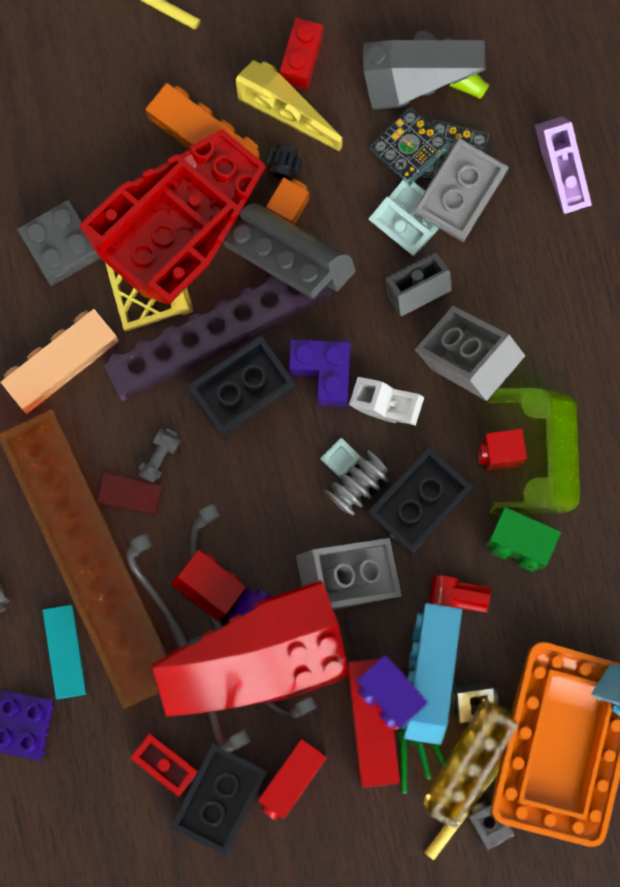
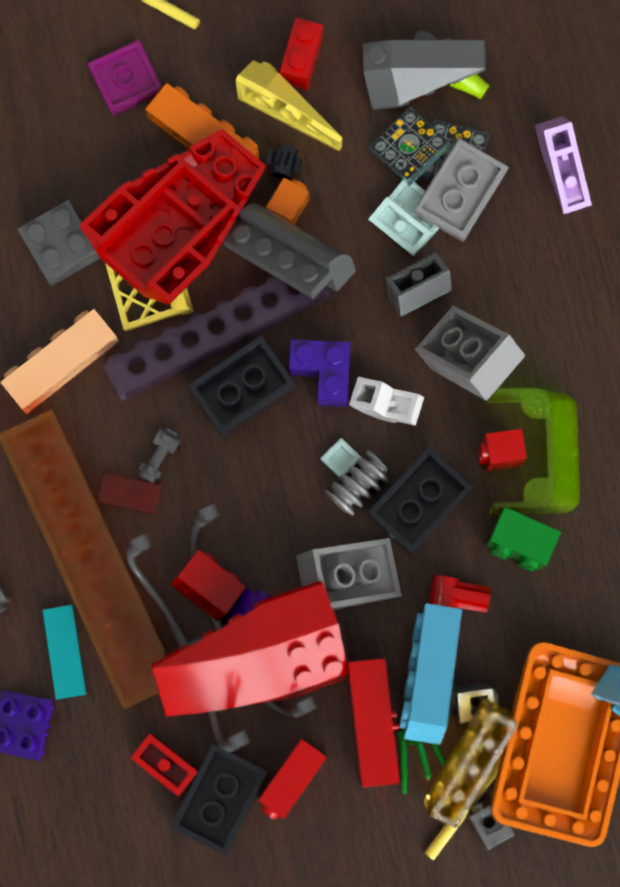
dark purple brick [357,655,428,730] -> none
none -> magenta tile [87,40,163,116]

